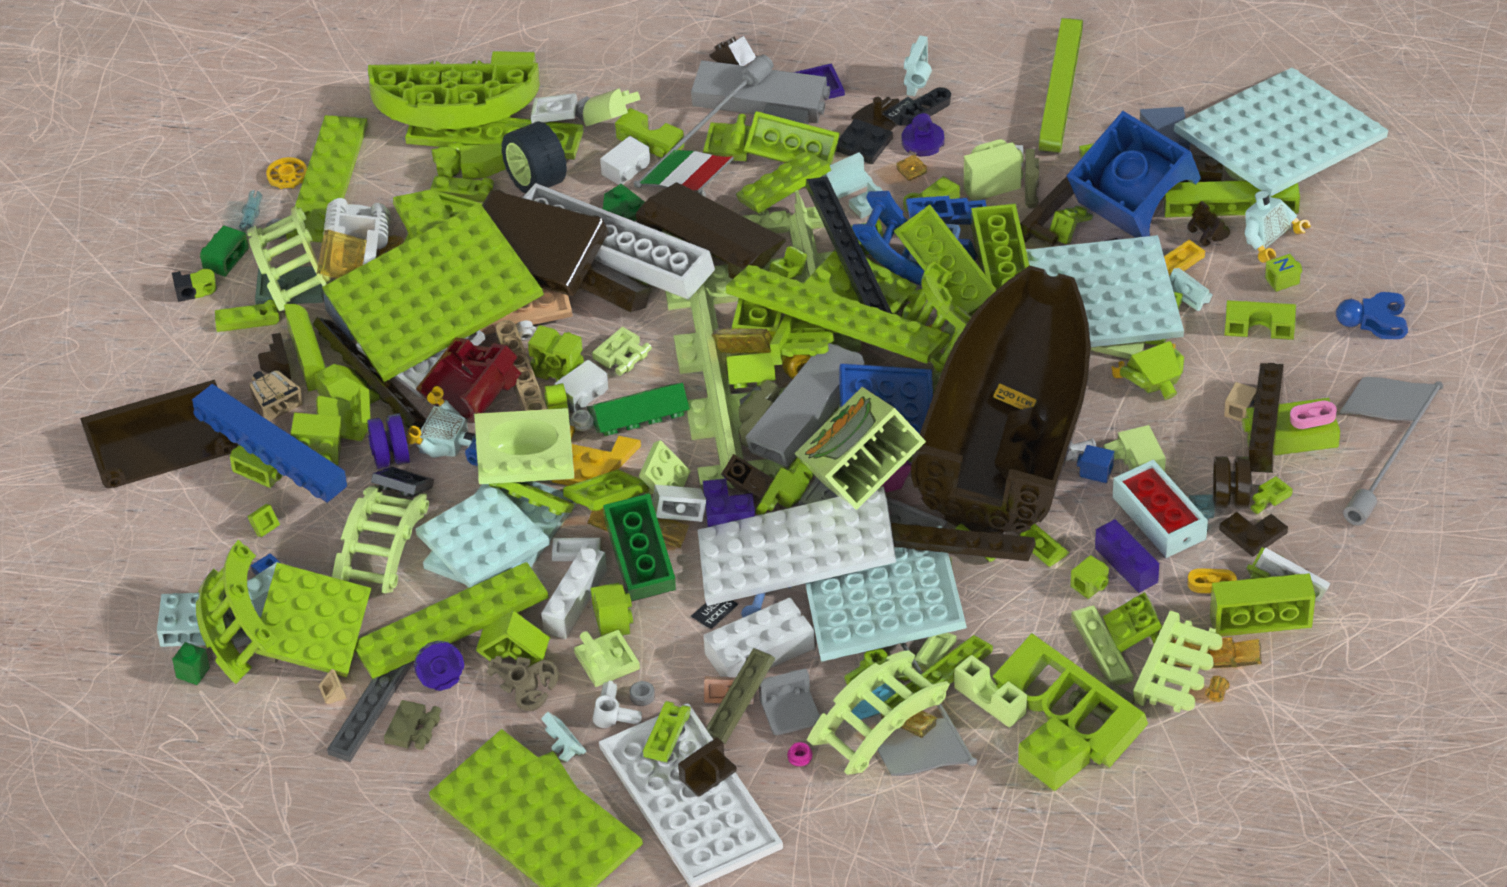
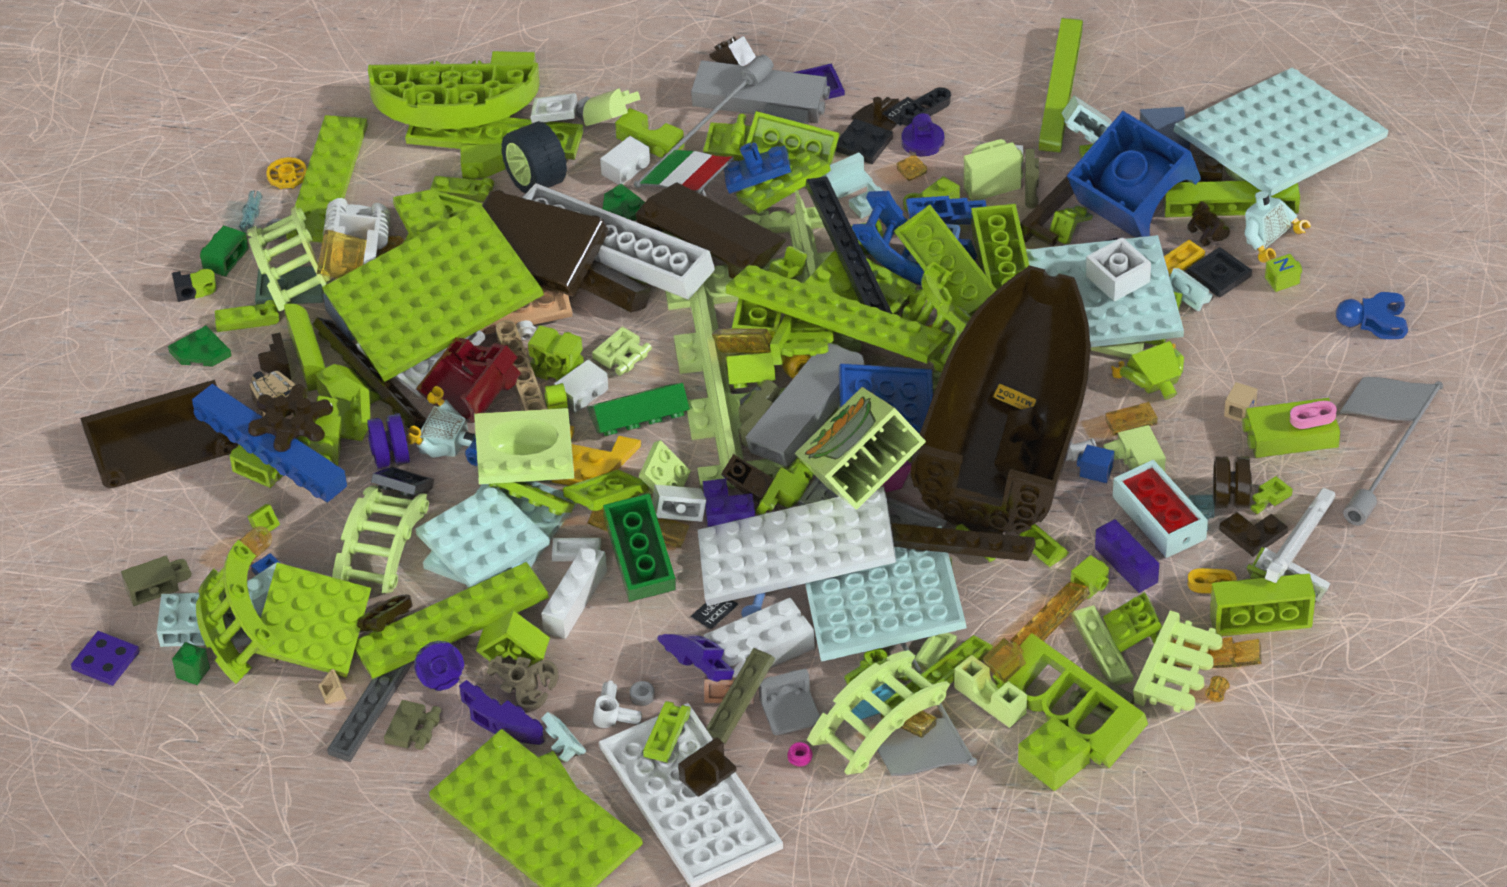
lime animal [431,141,465,178] -> none
white plate [570,410,593,431] -> none
yellowish green plate [574,630,640,687] -> none
lime brick [590,582,633,636] -> none
light aqua plate [904,35,932,96] -> none
lime arch [1225,300,1296,340] -> none
dark brown arch [1249,363,1284,473] -> none
none -> dark purple tile [71,631,140,686]
none -> olive brick [121,555,192,607]
none -> green plate [168,325,232,367]
none -> clear yellow plate [239,526,272,561]
none -> dark brown plate [248,384,333,452]
none -> dark brown plate [357,594,413,632]
none -> dark purple slope [459,680,544,745]
none -> dark purple slope [657,634,734,682]
none -> blue plate [724,143,791,194]
none -> clear yellow brick [983,638,1026,684]
none -> clear yellow plate [1010,582,1090,649]
none -> light aqua brick [1062,95,1112,144]
none -> white brick [1086,237,1151,302]
none -> clear yellow plate [1105,402,1158,436]
none -> black plate [1187,247,1252,298]
none -> white piece [1265,488,1335,583]

